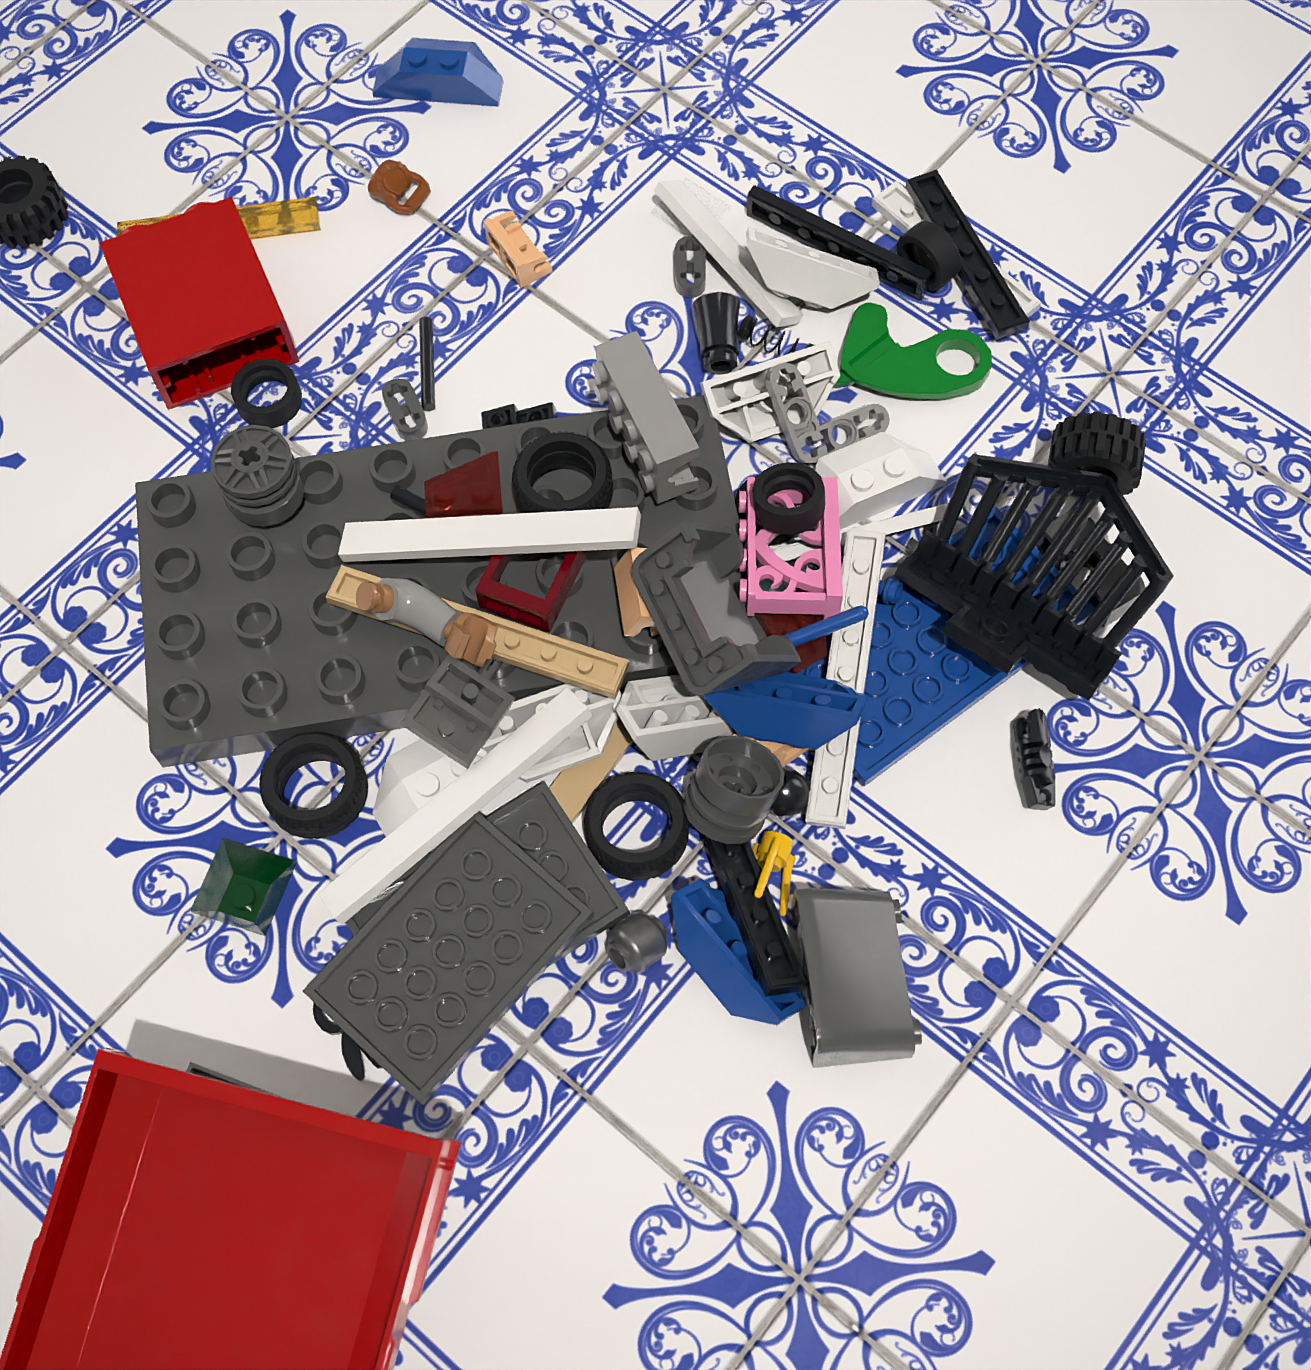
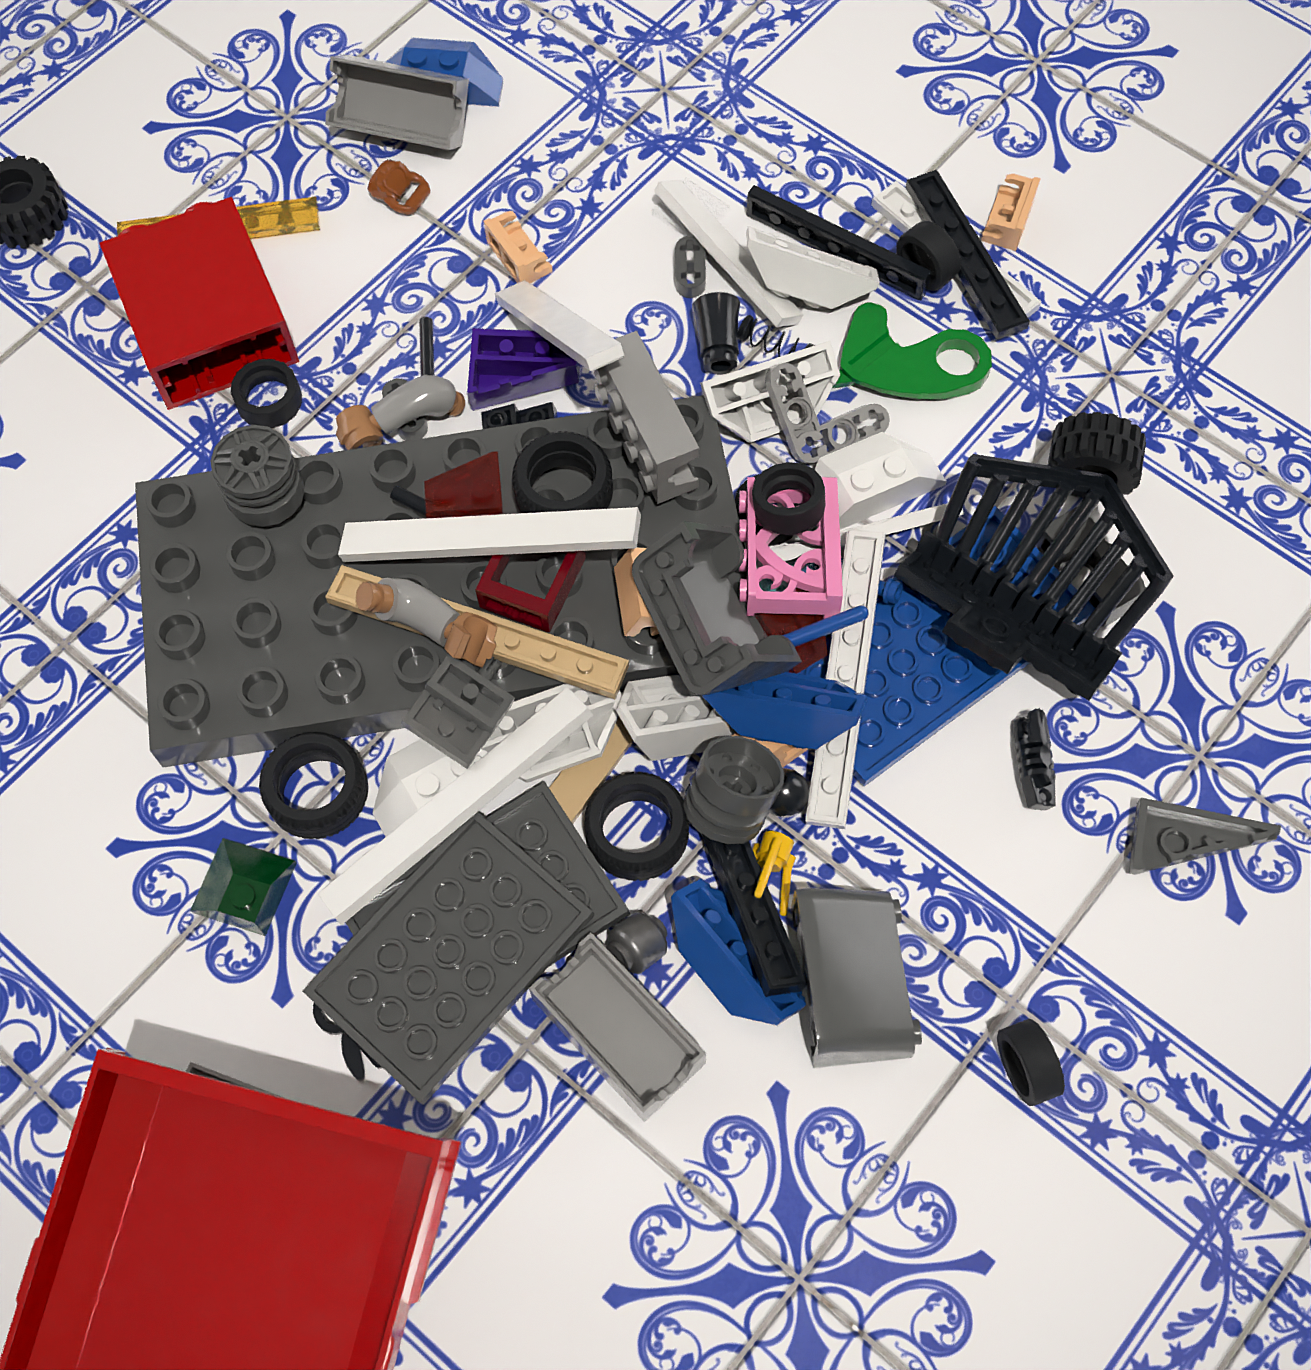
none -> light grey brick [325,54,469,150]
none -> light grey piece [336,375,465,450]
none -> dark purple wedge [467,328,580,411]
none -> white tile [494,280,625,371]
none -> light grey brick [529,933,706,1122]
none -> light nougat hinge [981,174,1041,251]
none -> black tyre [997,1019,1065,1106]
none -> dark grey wing [1129,797,1281,875]

